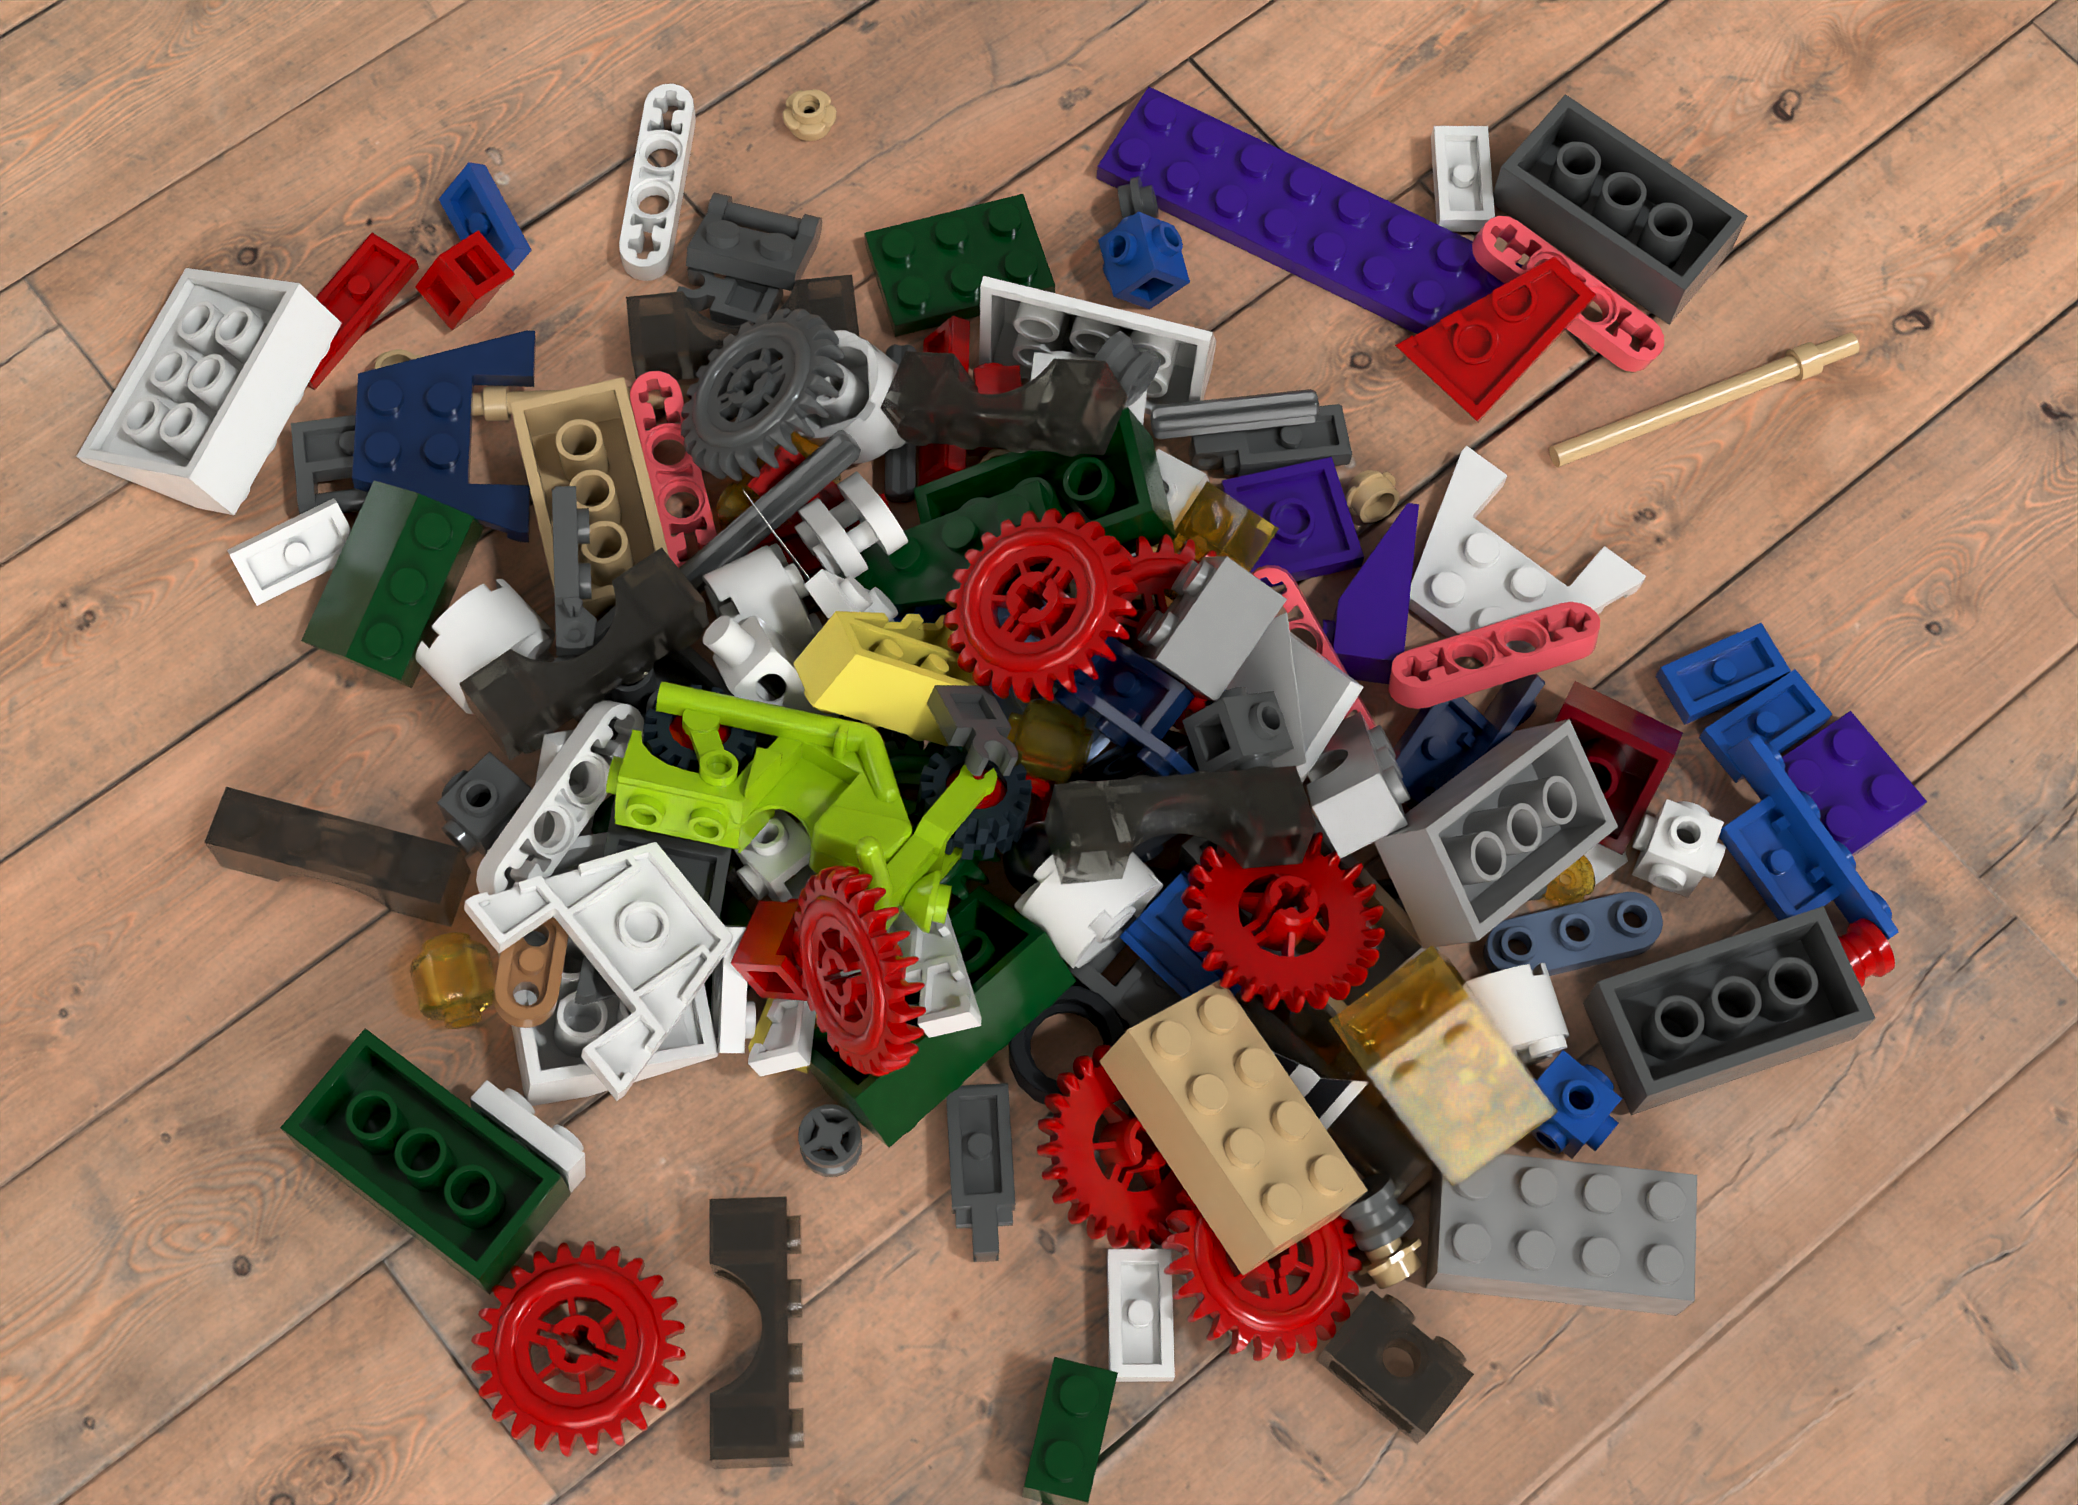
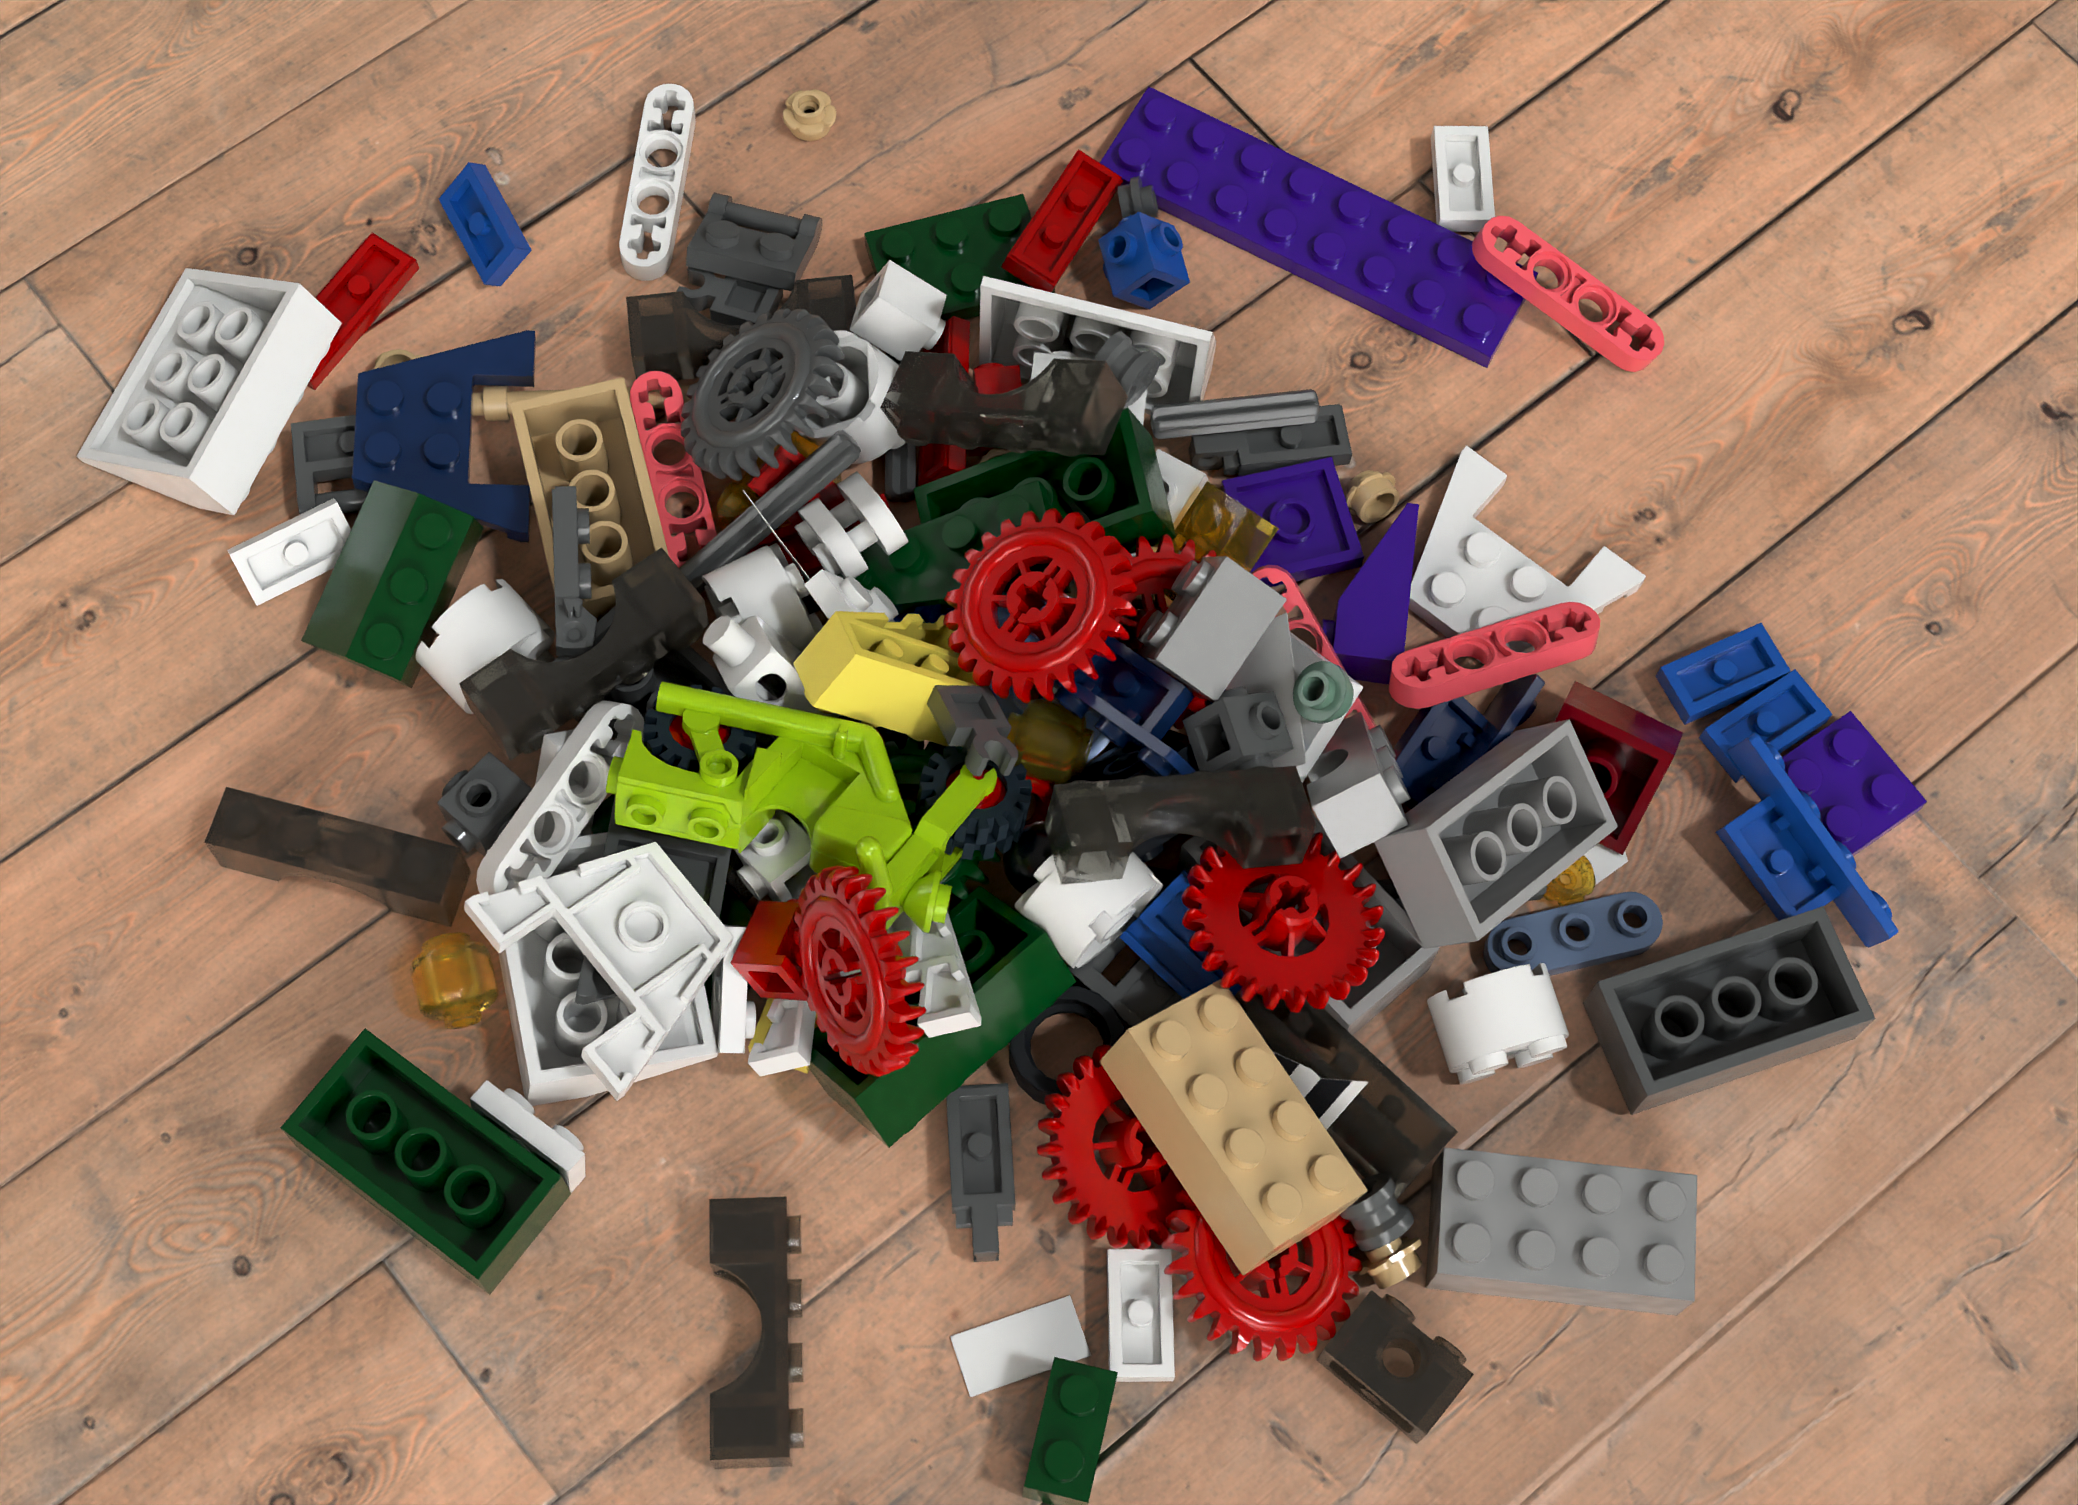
red brick [415,230,515,330] -> none
red gear [471,1241,686,1457] -> none
medium nougat plate [493,917,569,1028] -> none
dark grey wheel [798,1104,862,1177] -> none
clear yellow slope [1329,945,1558,1186] -> none
red wing [1395,256,1596,423] -> none
dark grey brick [1493,94,1748,325] -> none
blue brick [1514,1050,1623,1159] -> none
tan bar [1549,332,1859,467] -> none
white brick [1632,799,1726,898] -> none
red wheel [1837,918,1895,988] -> none
none -> white brick [850,260,947,365]
none -> white sticker [950,1295,1091,1397]
none -> red tile [1001,149,1123,292]
none -> sand green plate [1293,661,1354,724]

